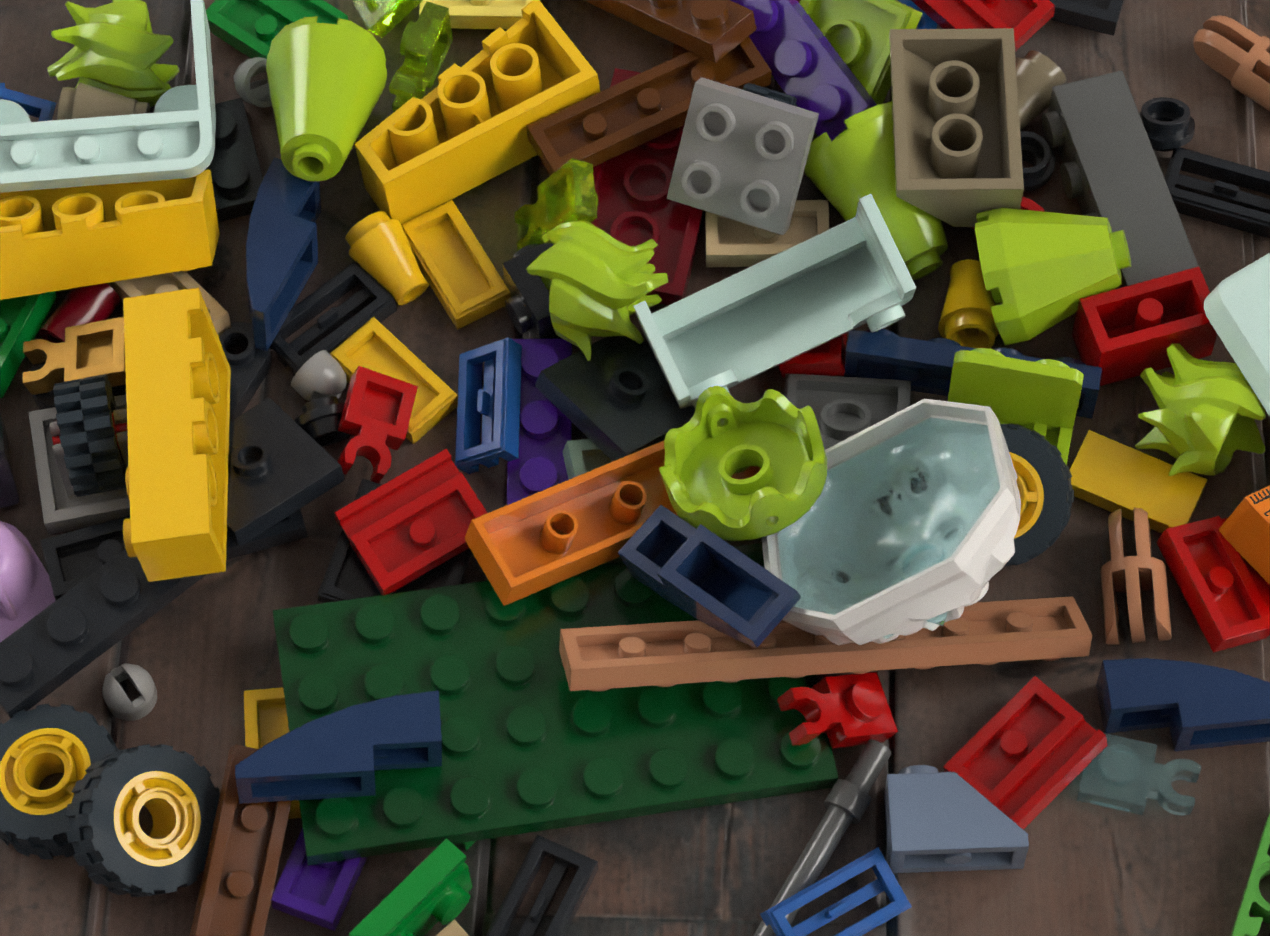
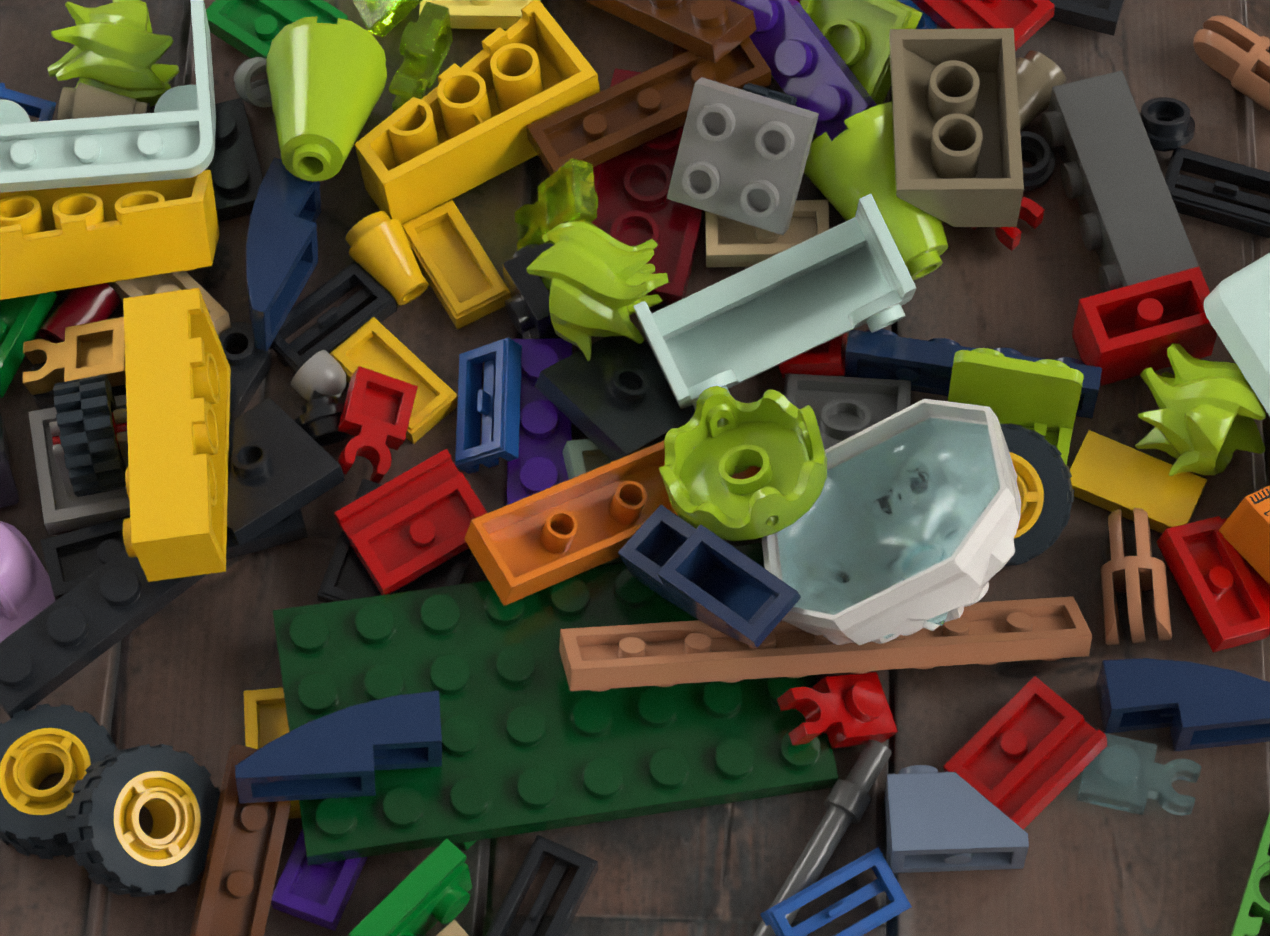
light grey hinge [102,663,157,721] -> none
yellow cone [938,259,999,349] -> none
lime cone [975,208,1131,346] -> none

